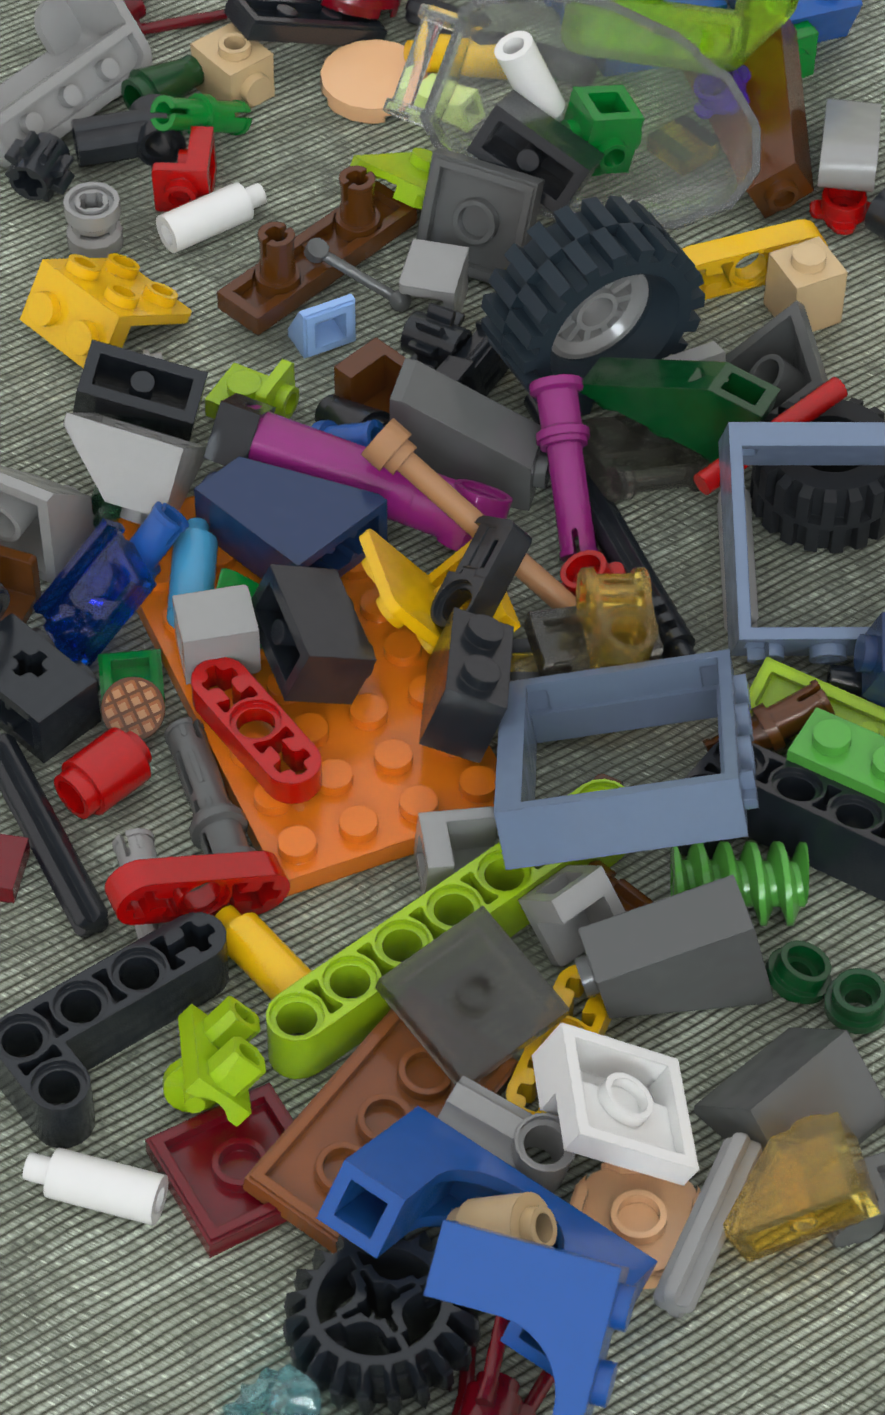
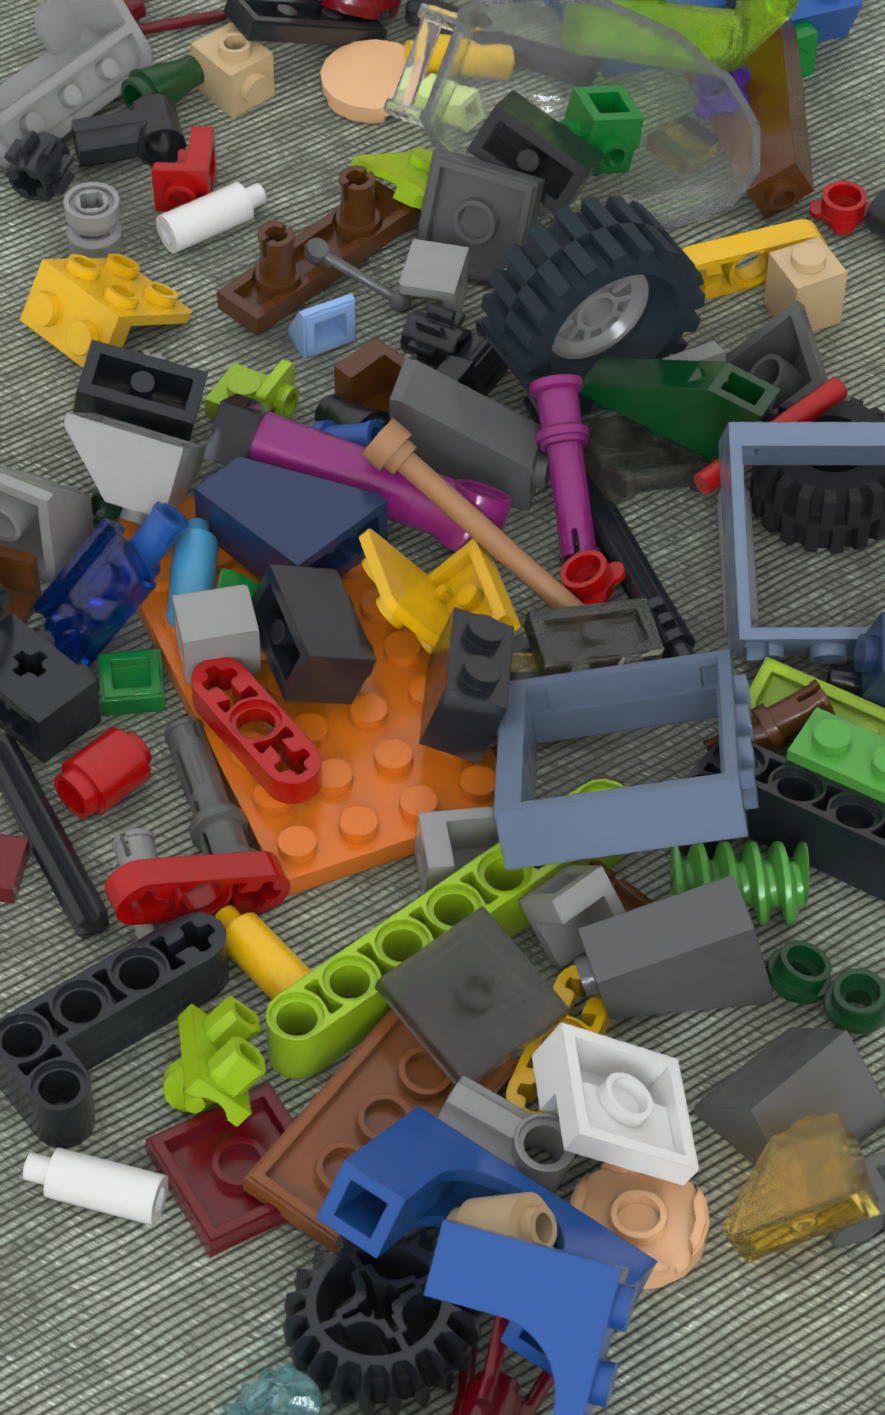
tile [101,677,165,740] -> none
green pin [150,93,252,136] -> none
black piece [431,515,532,629] -> none
white cylinder [494,31,565,122] -> none
clear yellow piece [576,567,659,669] -> none
light grey axle [654,1132,763,1318] -> none
light grey beam [817,98,882,192] -> none

